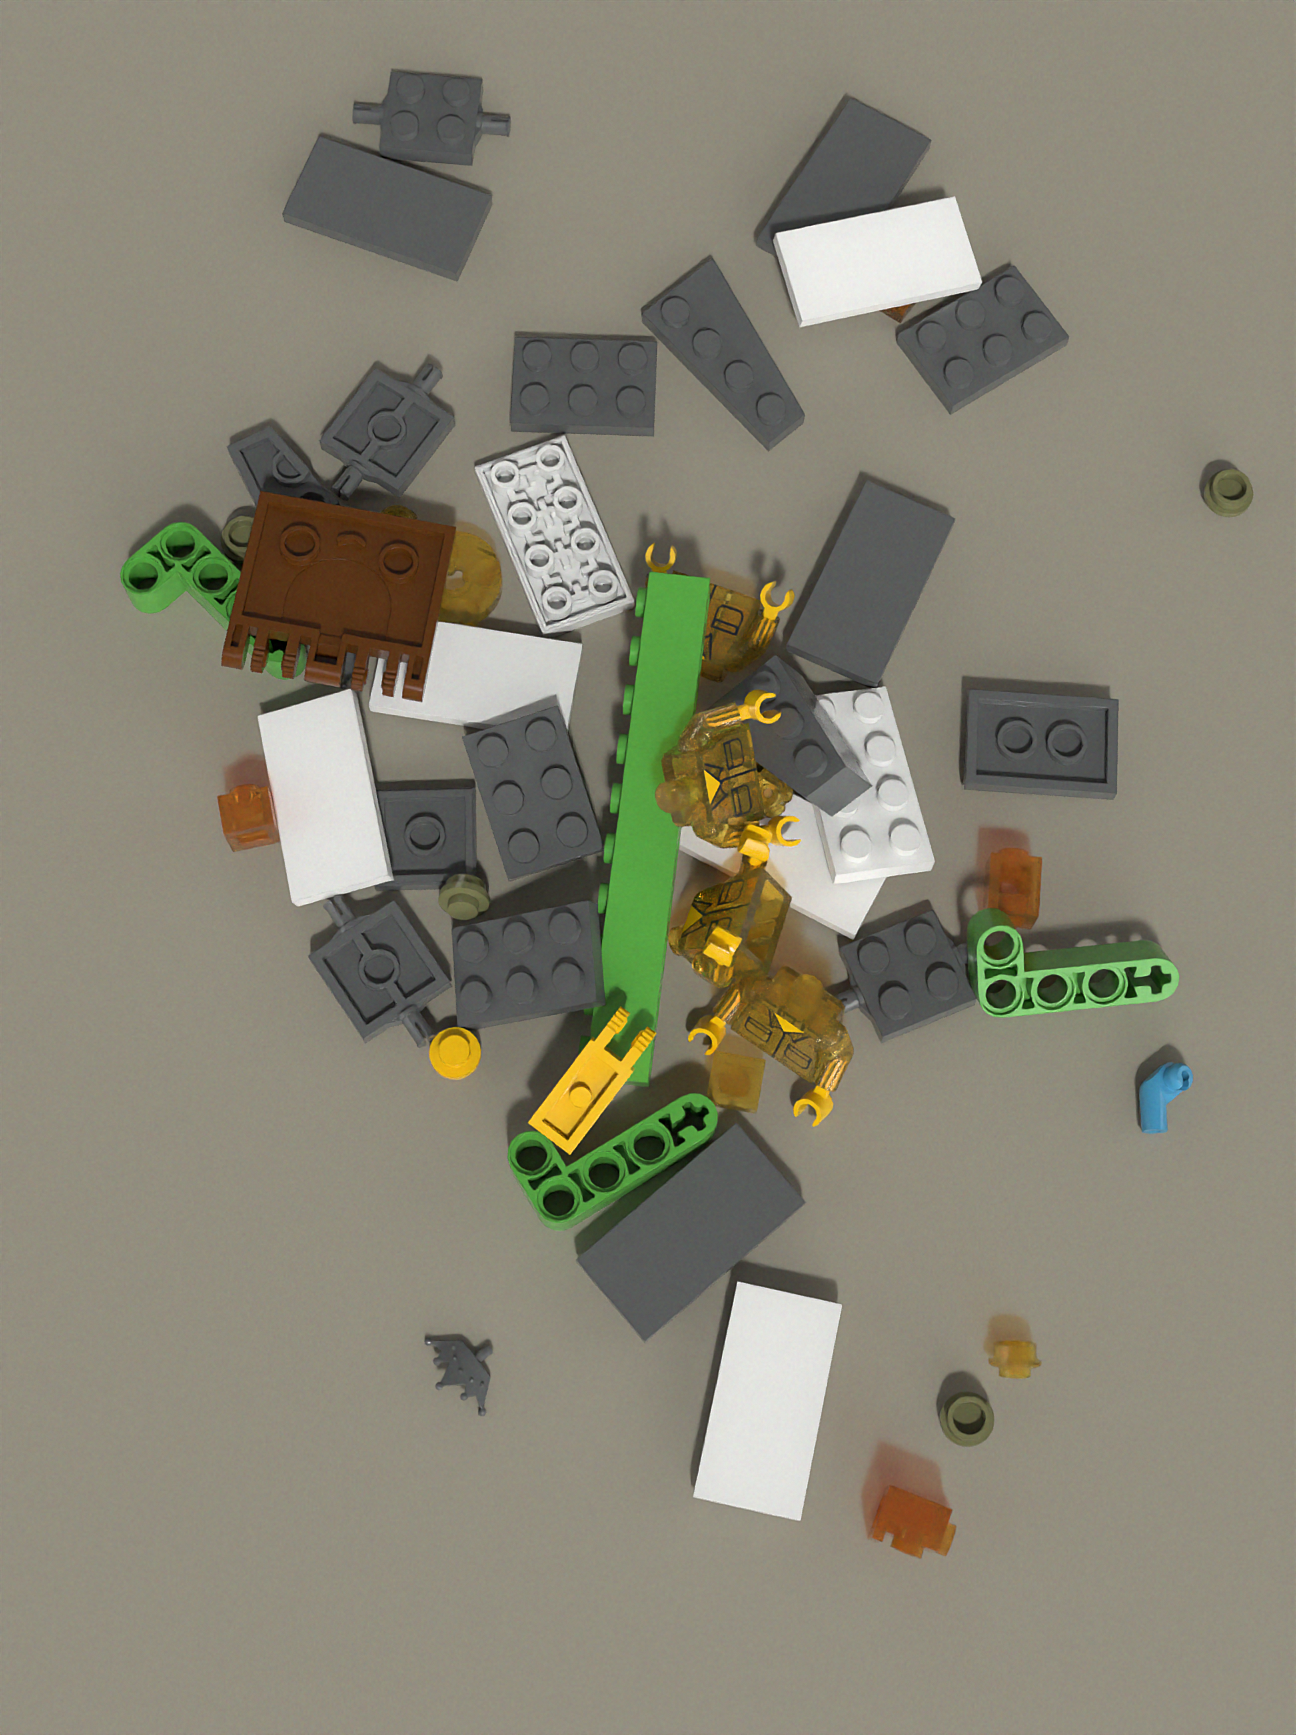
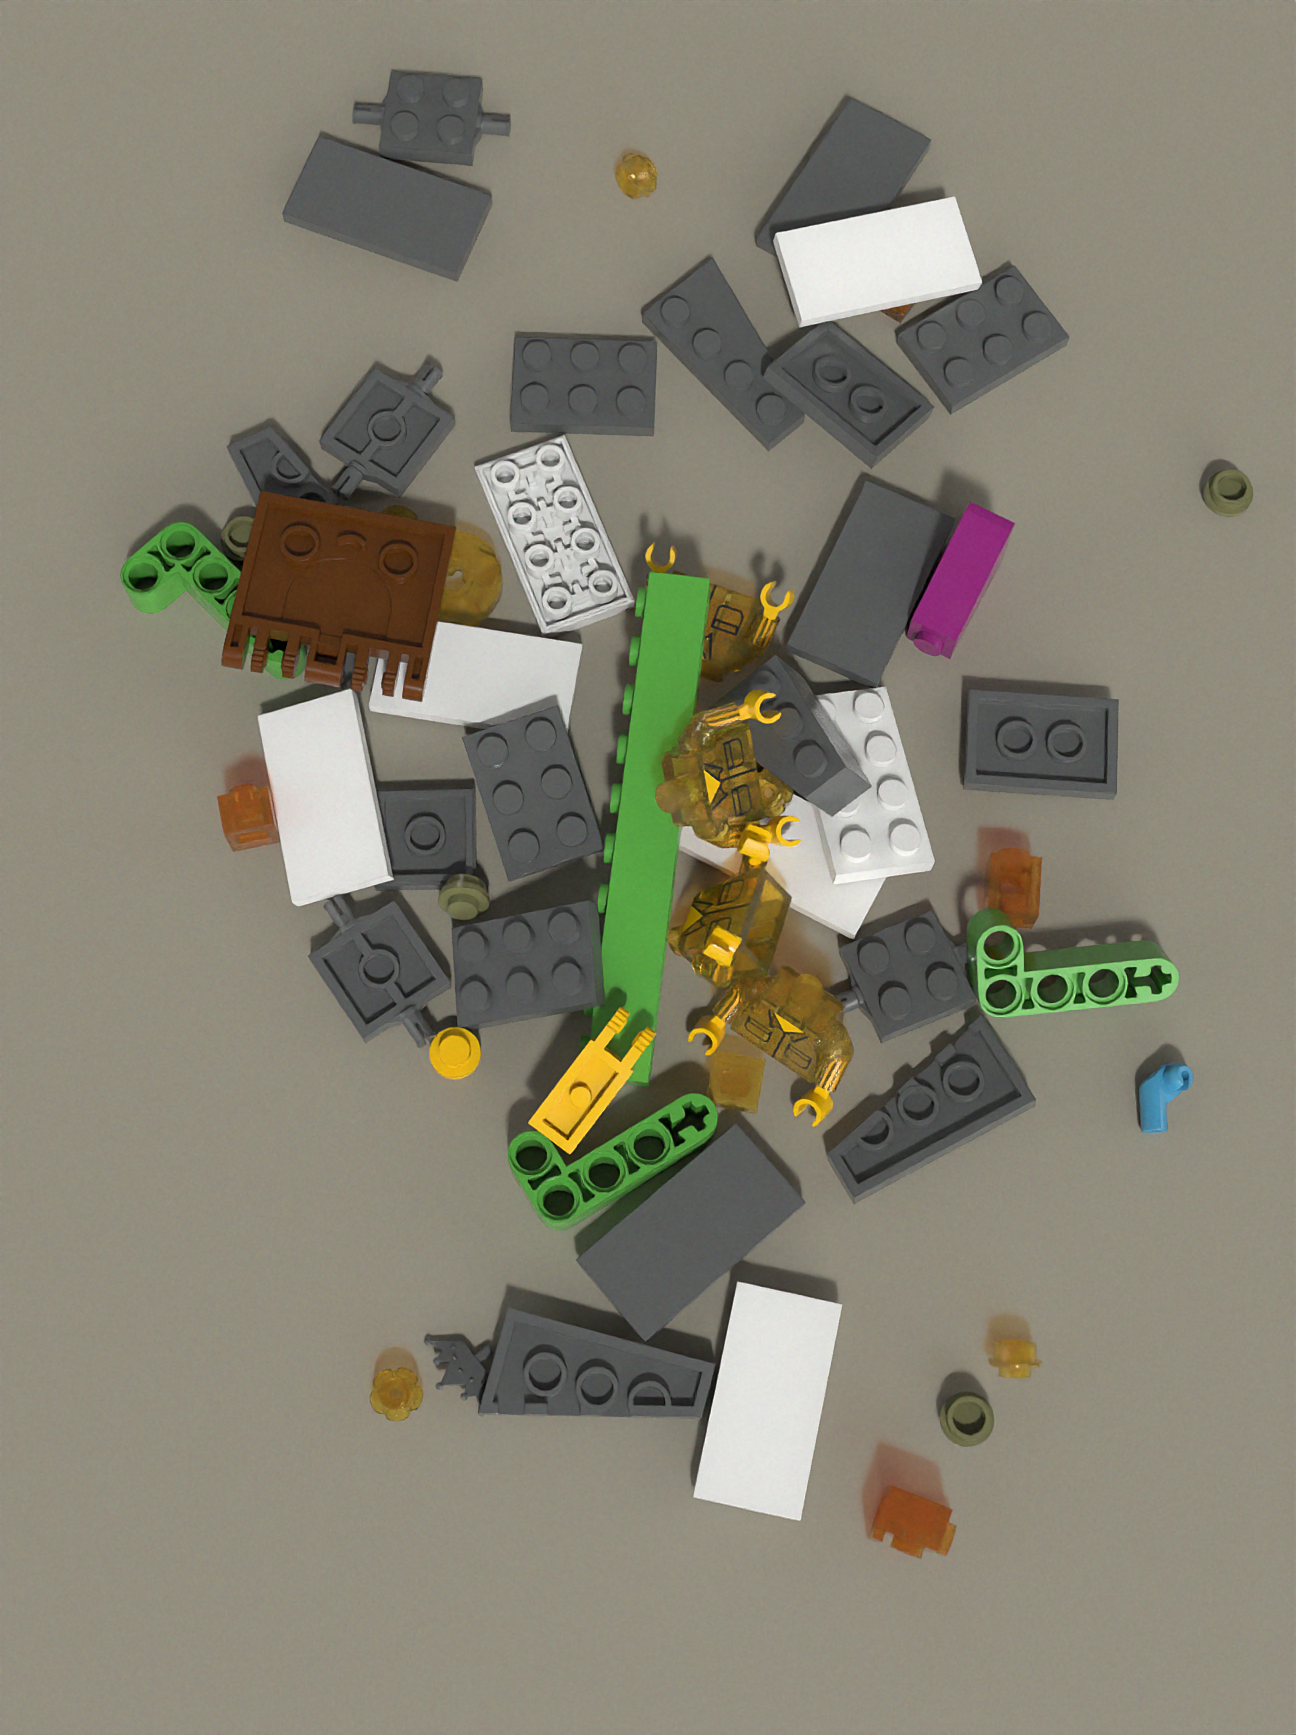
none -> clear yellow plate [370,1367,423,1421]
none -> dark grey wing [478,1308,715,1419]
none -> clear yellow plate [615,153,658,199]
none -> dark grey plate [763,321,934,469]
none -> dark grey wing [828,1015,1036,1204]
none -> magenta slope [906,502,1015,659]

